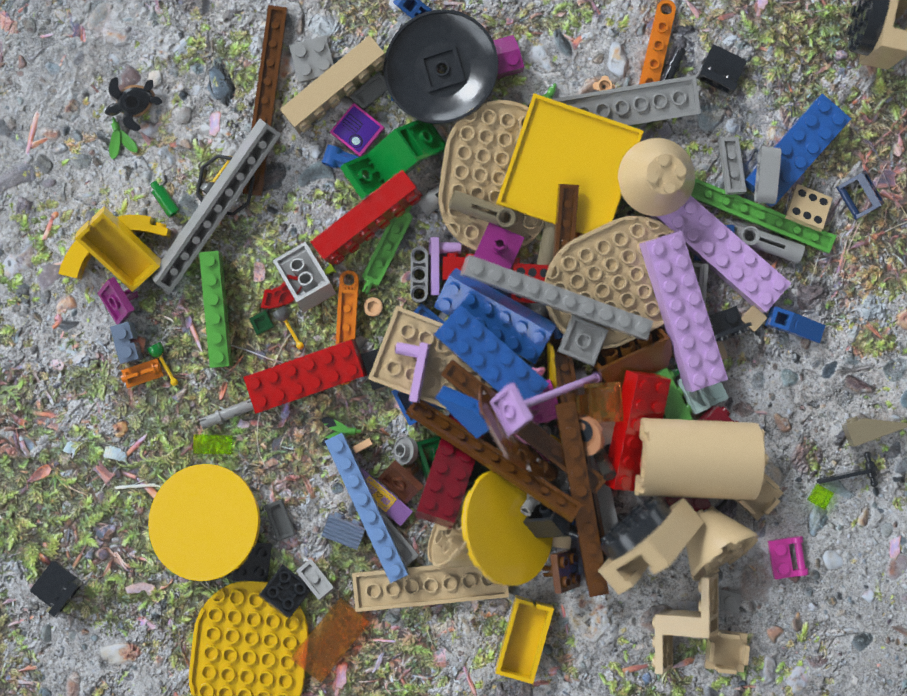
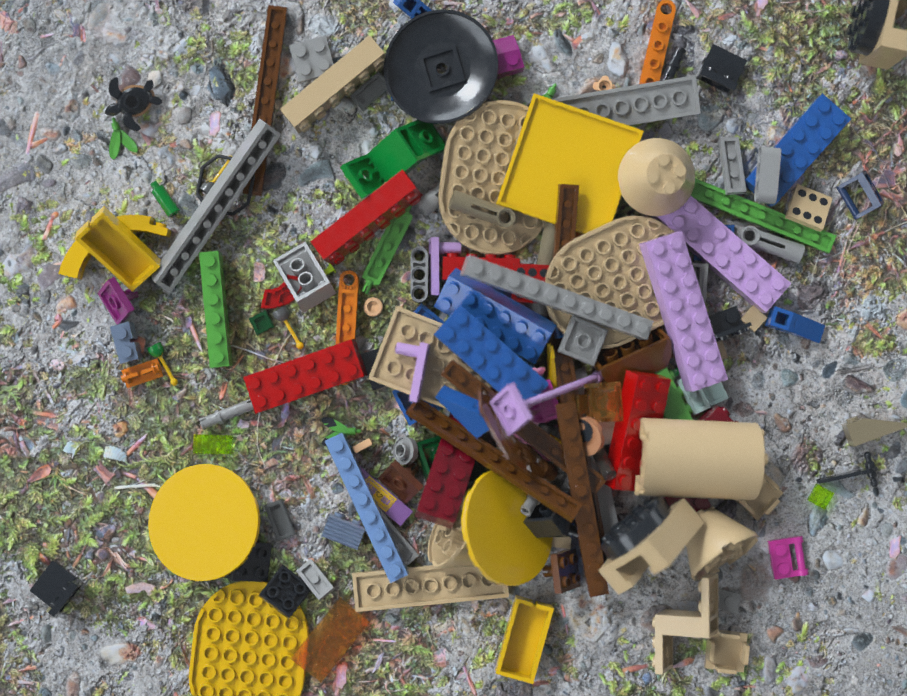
blue piece [321,144,358,169] -> none
slope [330,103,385,157] -> none
magenta tile [474,223,525,269] -> none

